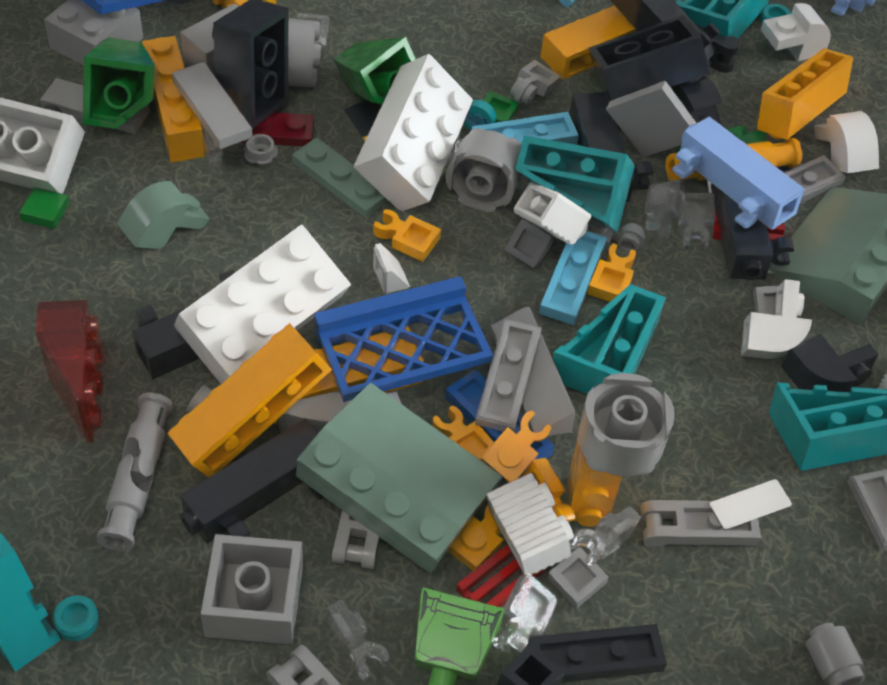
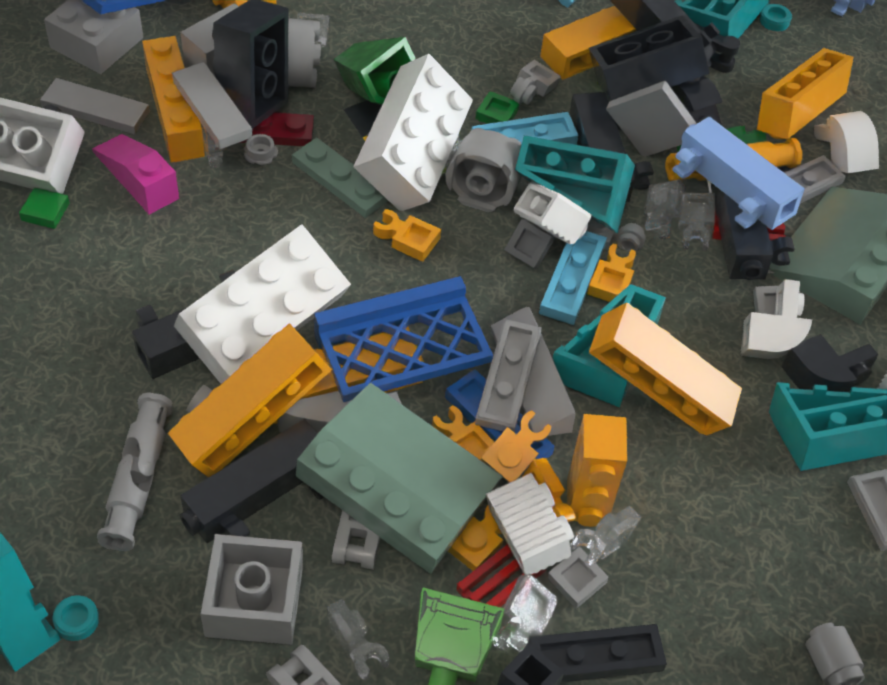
clear red slope [36,300,104,443] -> none
green slope [82,38,155,129] -> none
sand green brick [117,181,210,249] -> none
white slope [373,243,410,293] -> none
teal tile [463,100,496,130] -> none
light grey brick [578,373,675,476] -> none
light grey plate [640,500,761,547] -> none
white sticker [710,479,792,529] -> none
white brick [761,3,831,61] -> none
none -> dark pink slope [92,134,179,215]
none -> brick [589,302,742,435]

